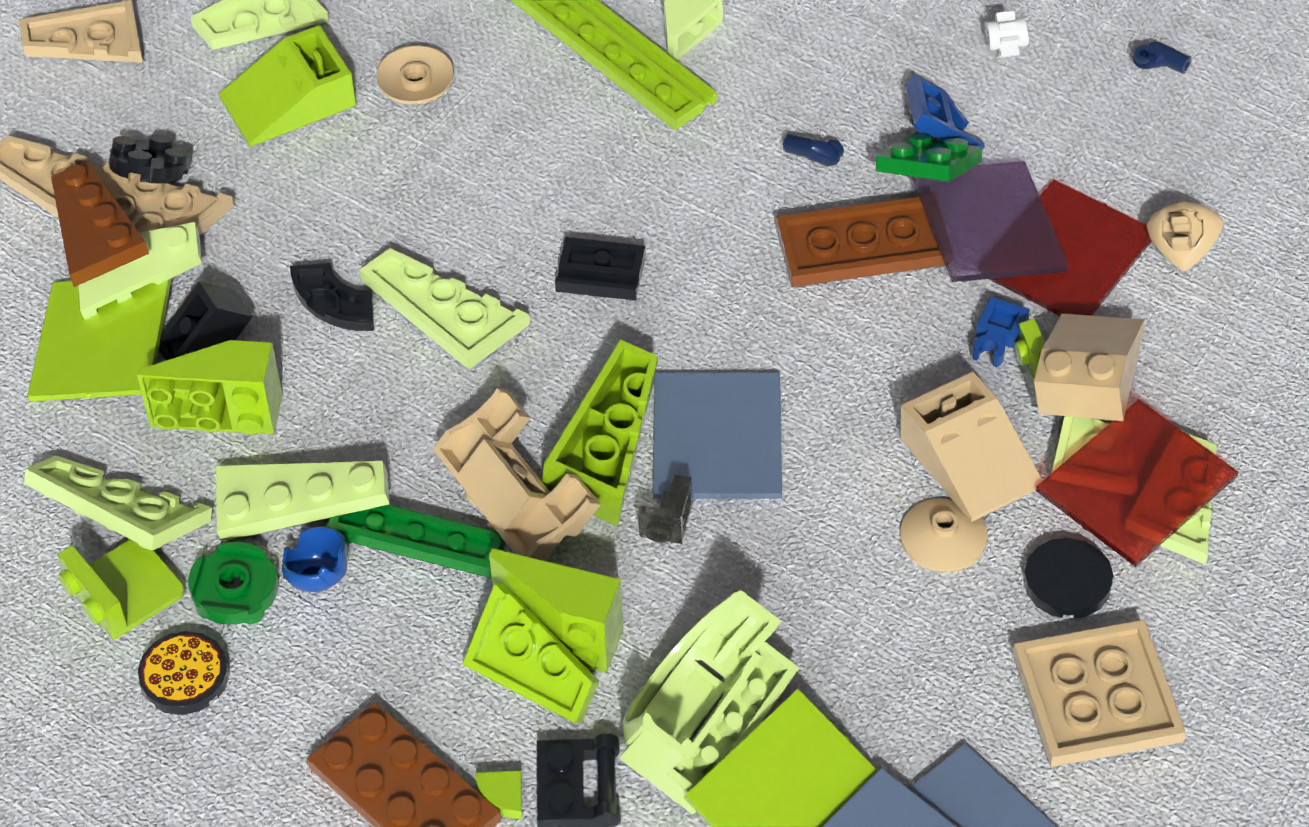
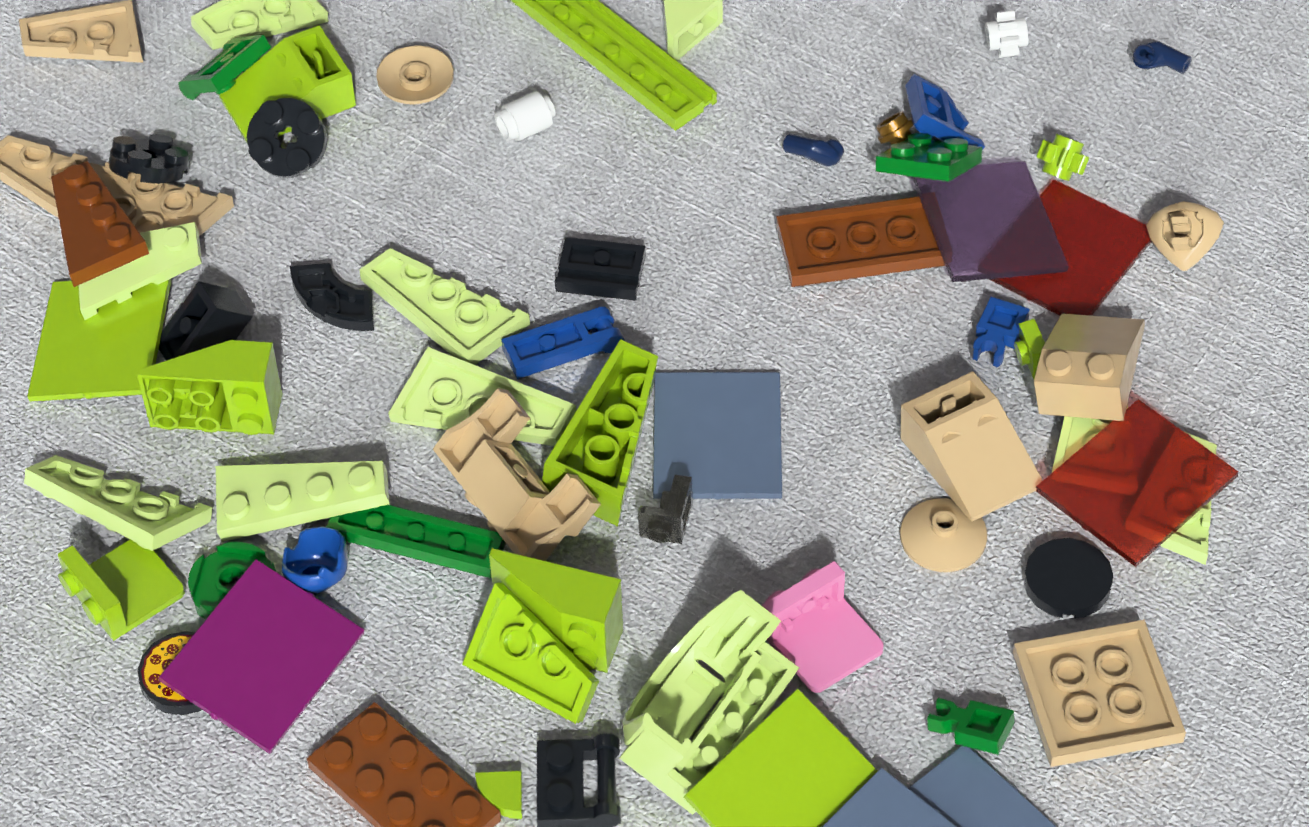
none -> magenta piece [159,559,365,754]
none -> green plate [178,35,272,100]
none -> black plate [247,98,328,178]
none -> yellowish green wing [388,347,577,446]
none -> white brick [495,91,556,142]
none -> blue plate [501,307,625,379]
none -> bright pink bracket [762,561,884,693]
none -> pearl gold plate [876,111,914,145]
none -> green plate [927,698,1015,755]
none -> lime gear [1036,133,1090,181]

